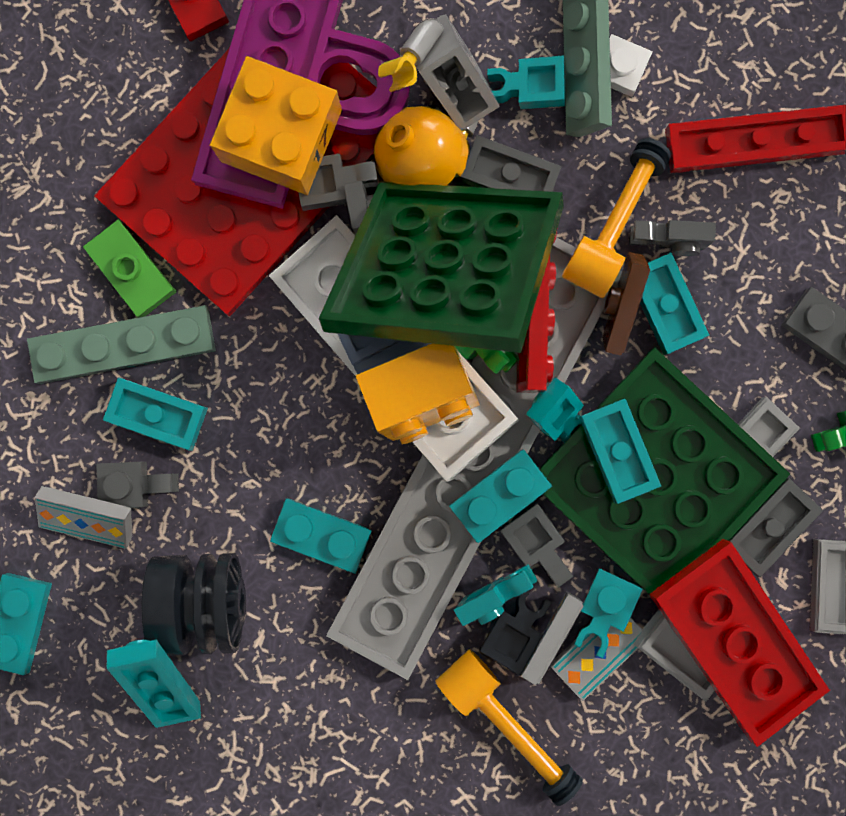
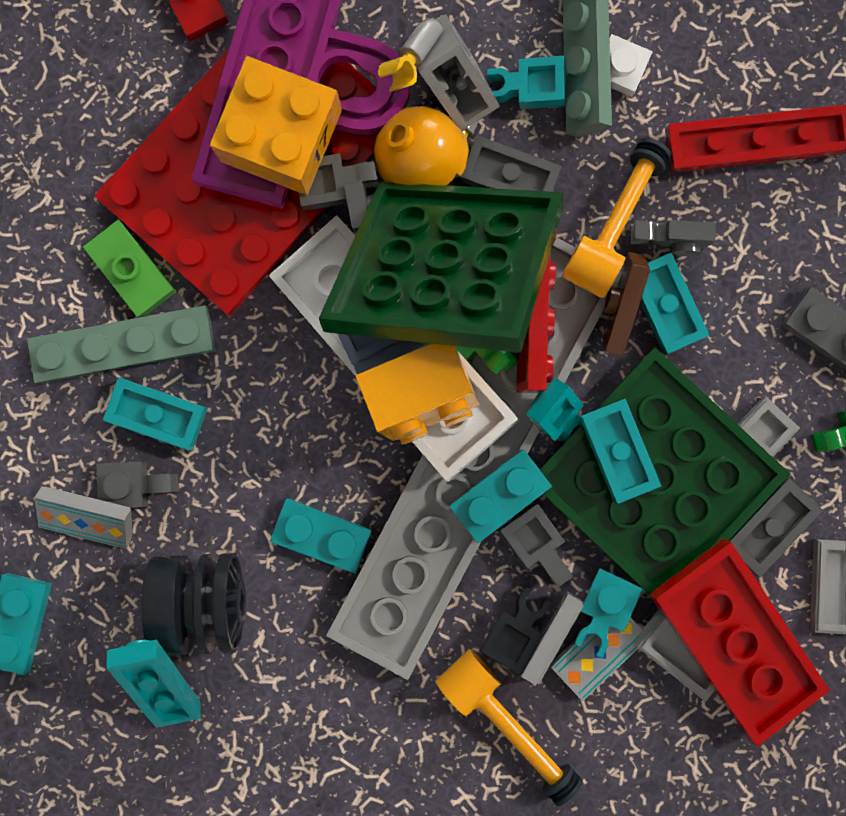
teal plate [454,564,537,626] -> none

